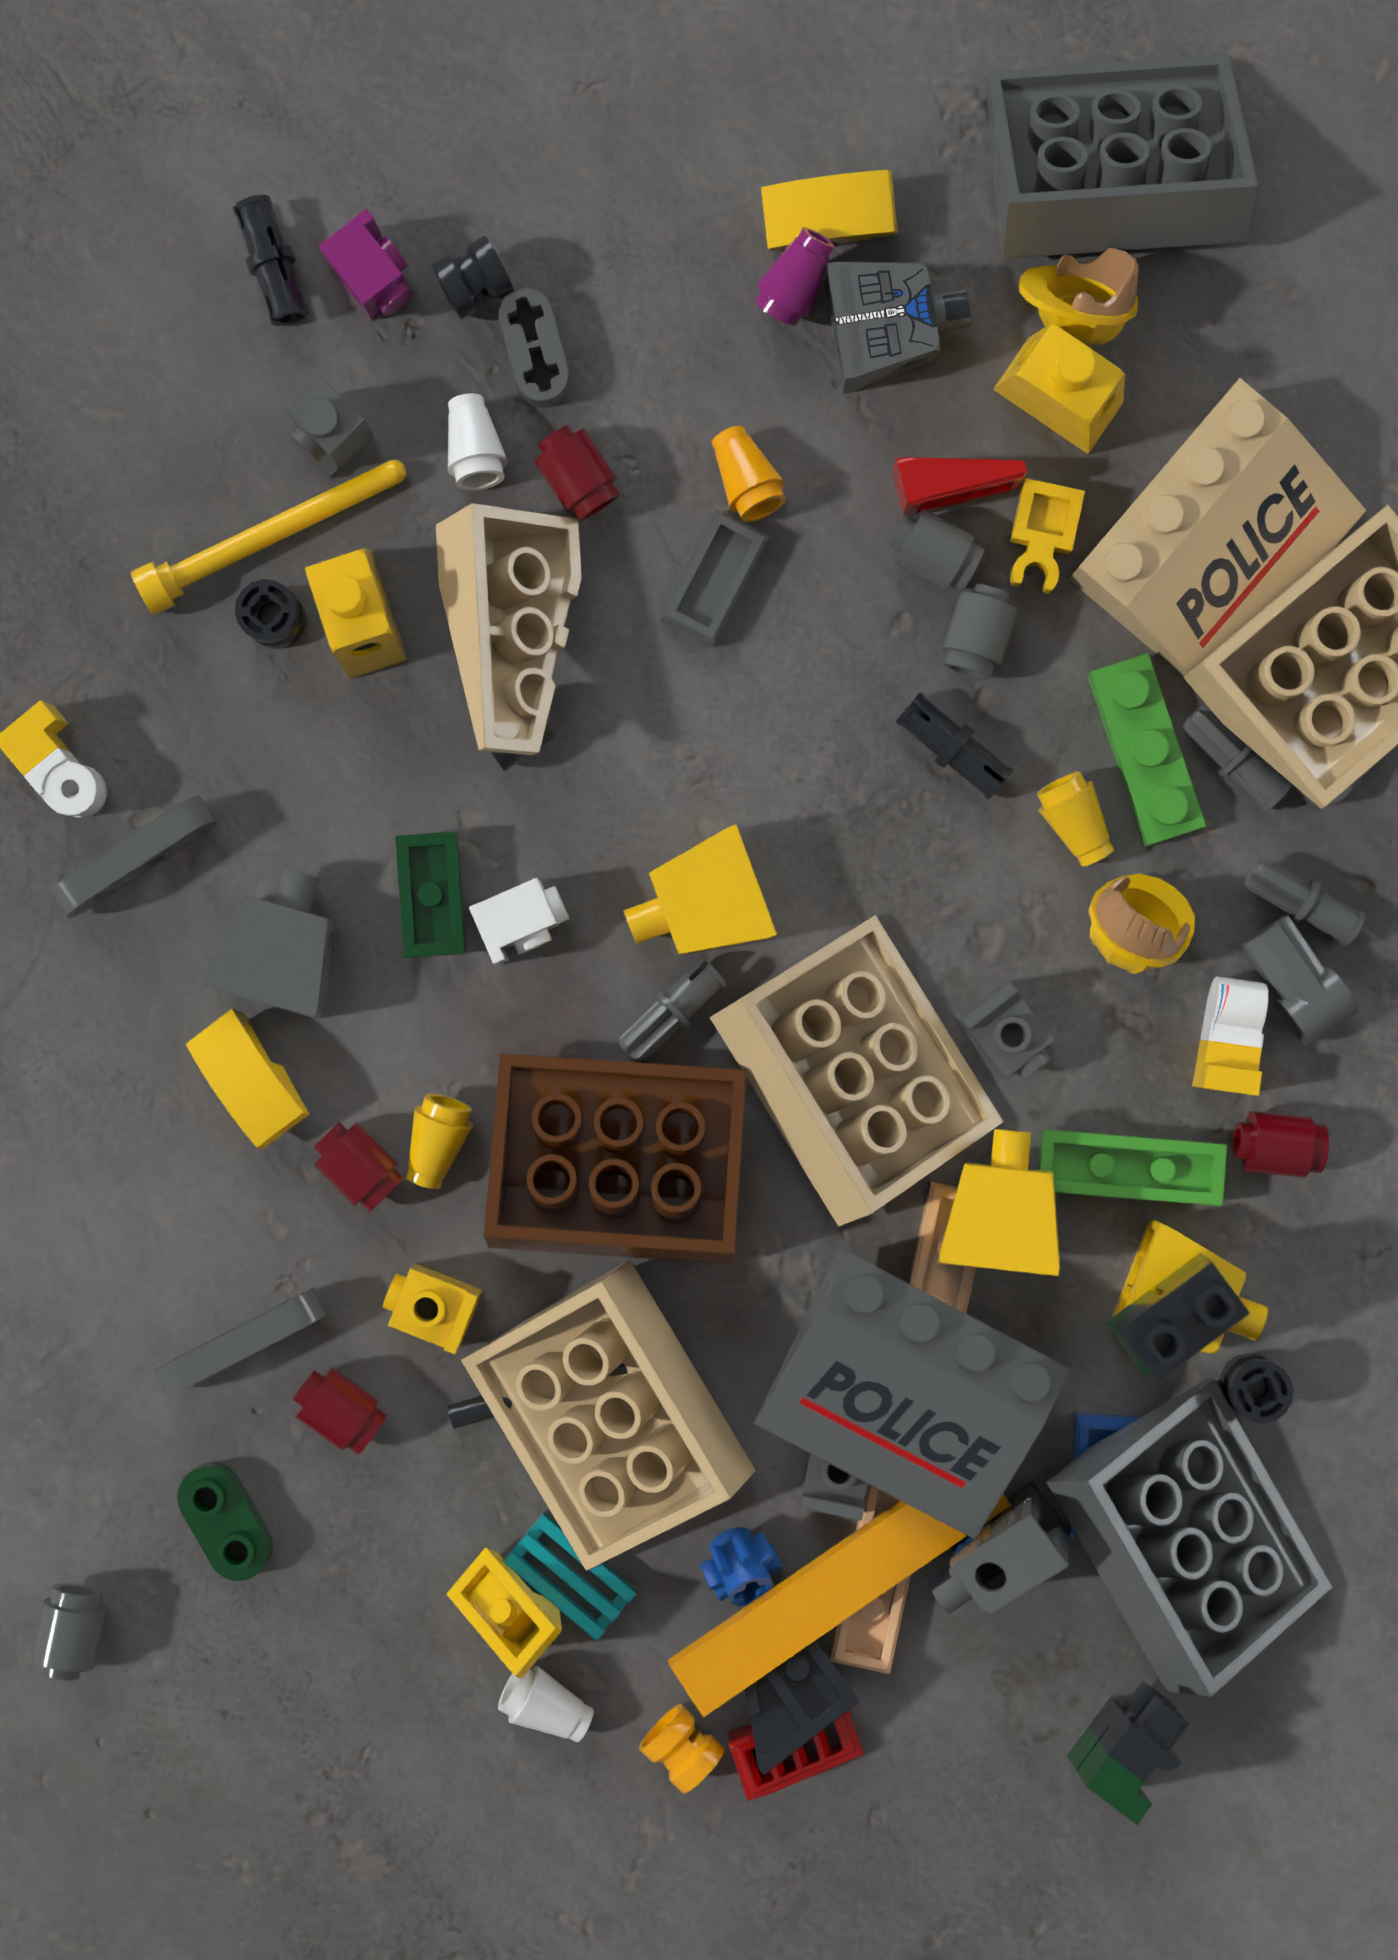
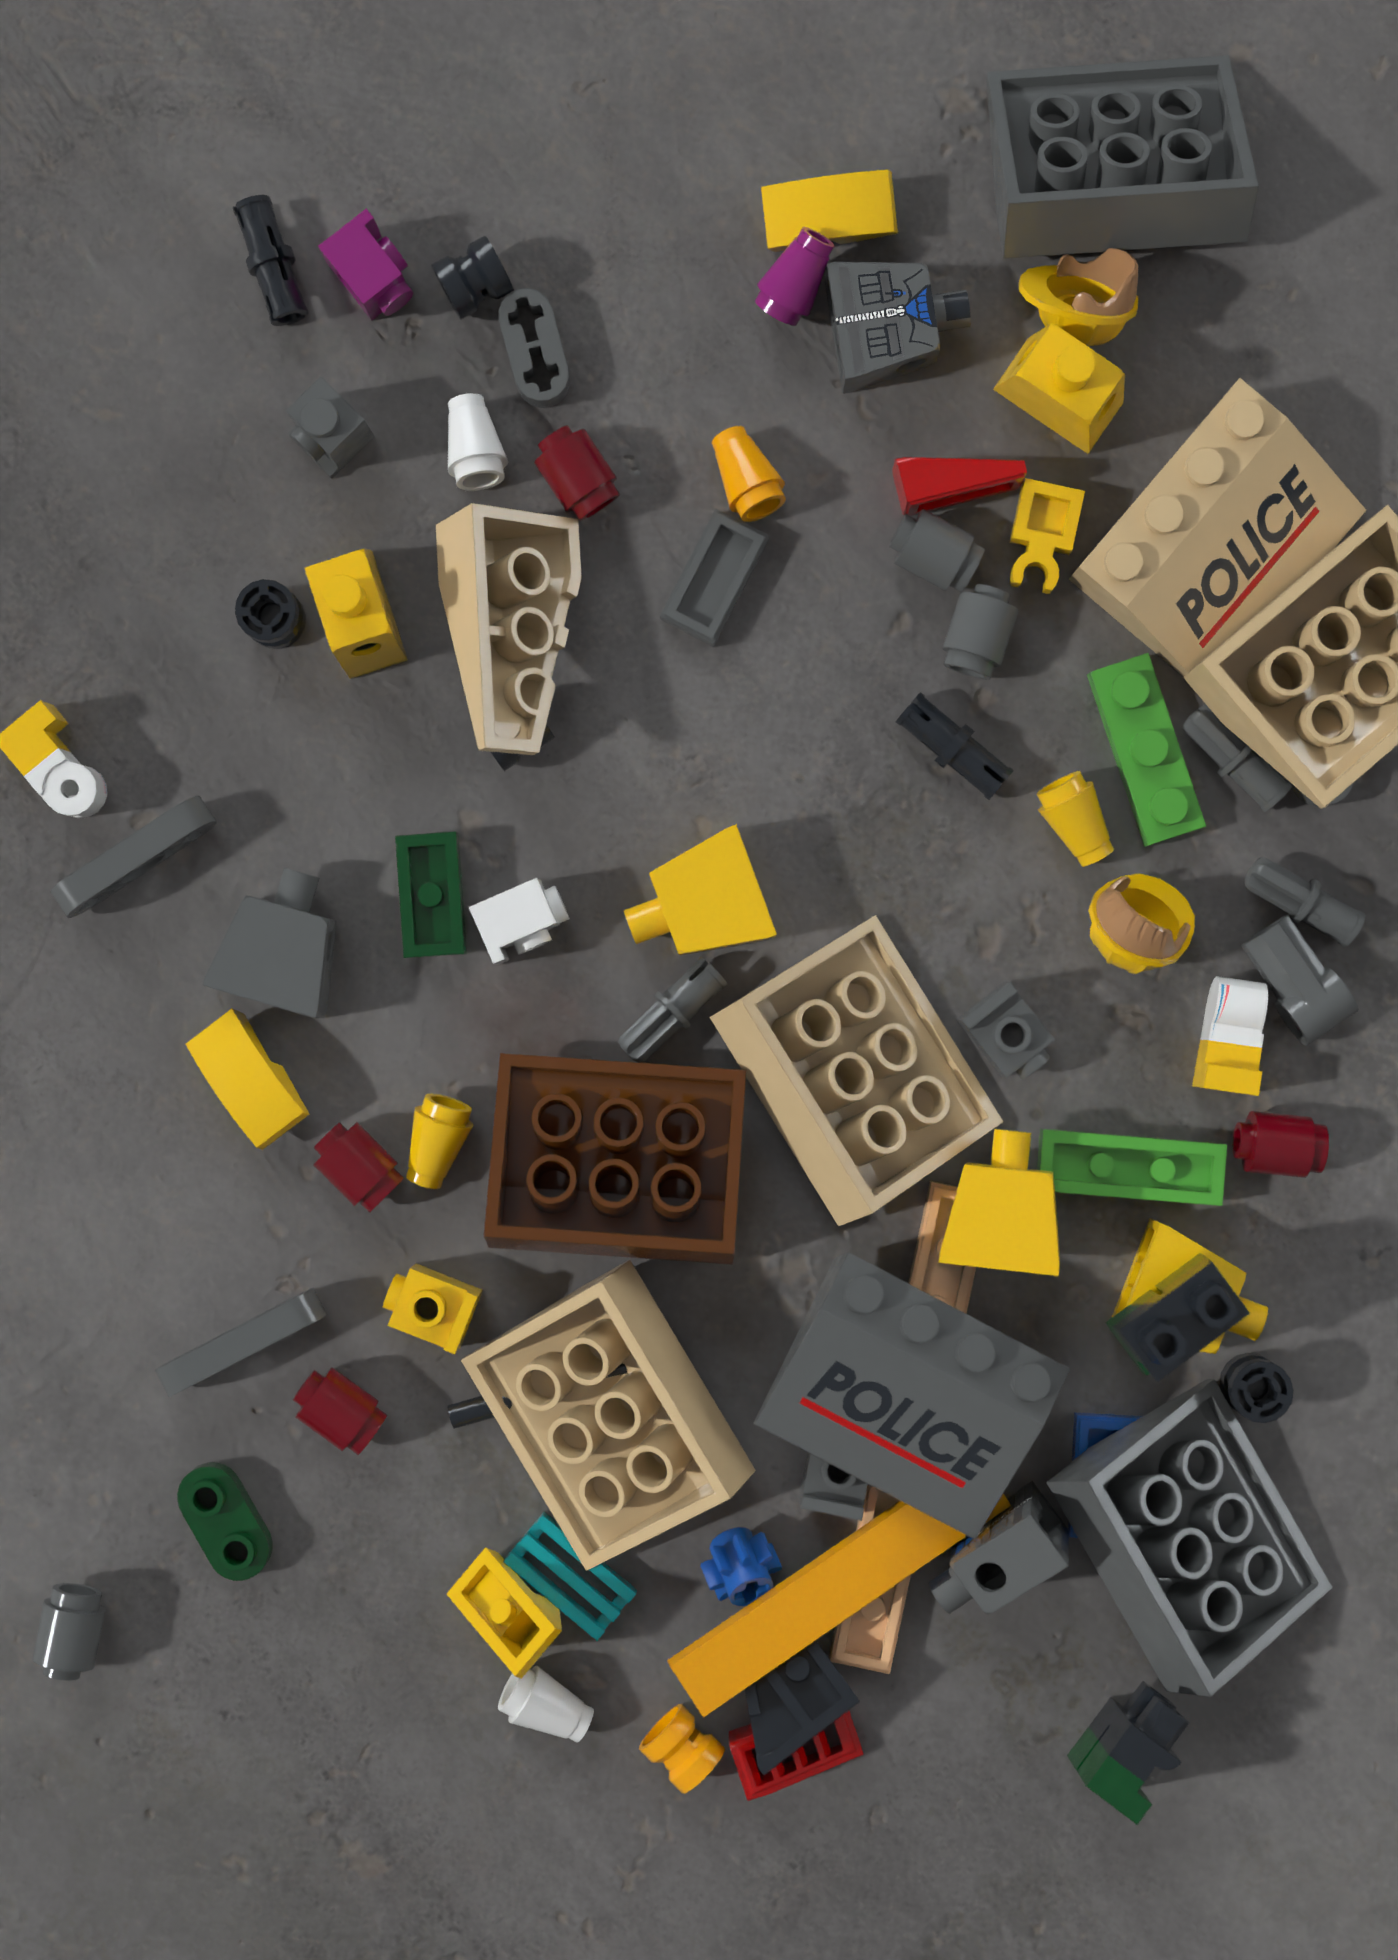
yellow piece [131,460,406,616] -> none

